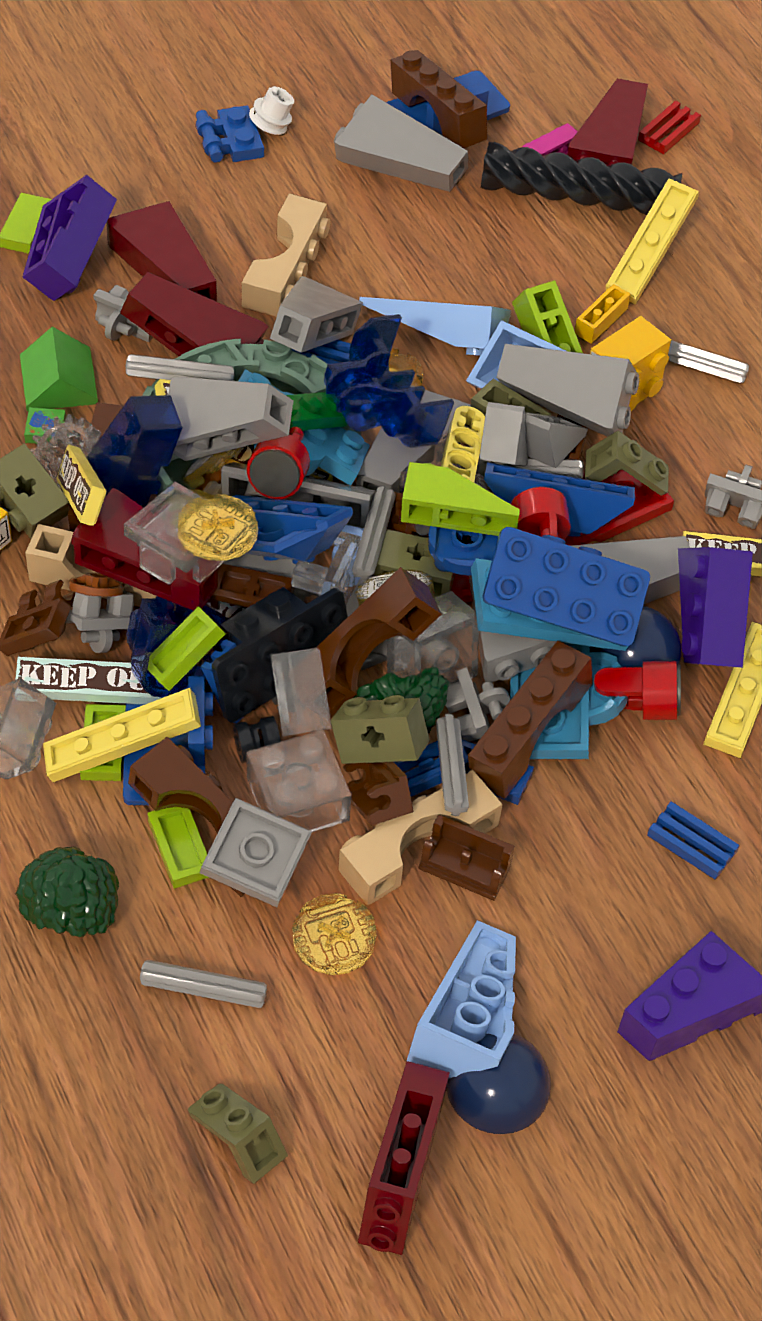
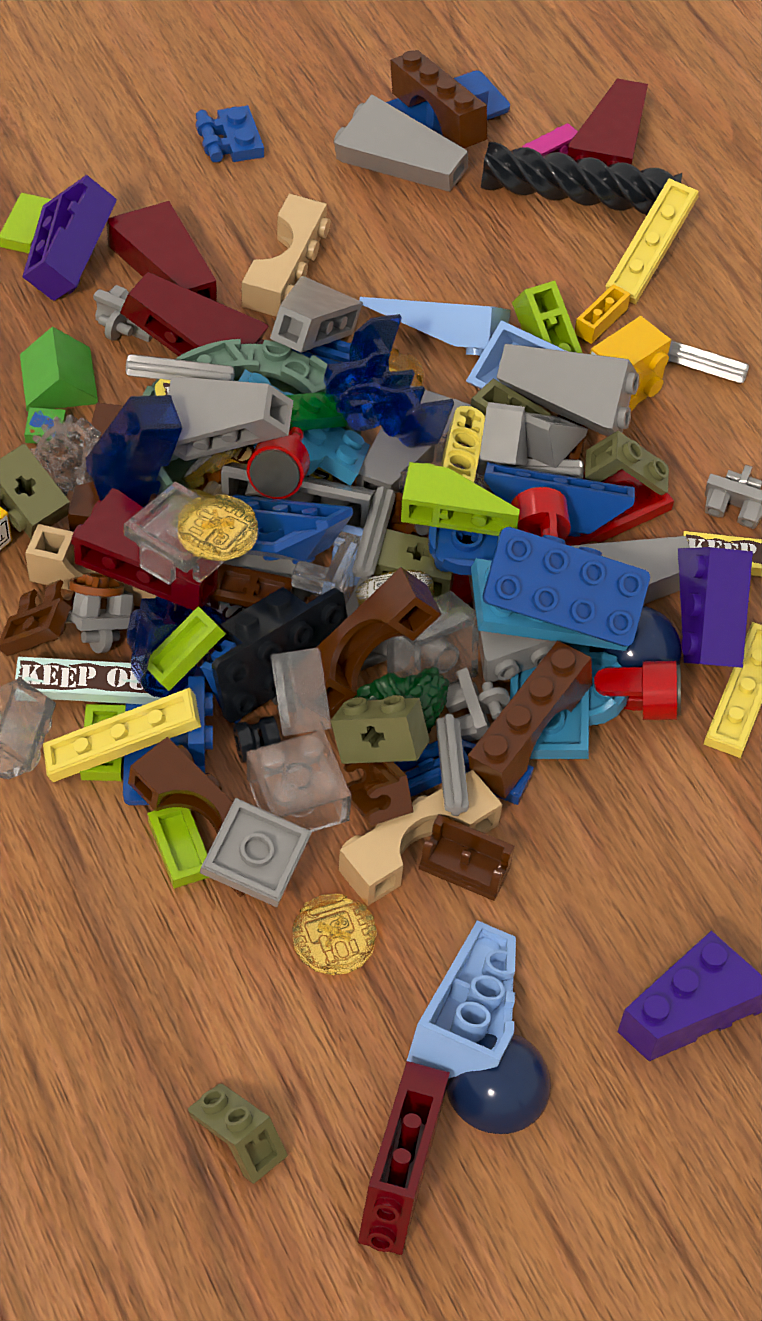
dark green hair [15,847,119,937] -> none
tile [57,445,107,526] -> none
light grey axle [140,960,267,1008] -> none
white piece [249,86,294,135] -> none
red tile [638,100,701,155] -> none
blue tile [647,801,739,880] -> none

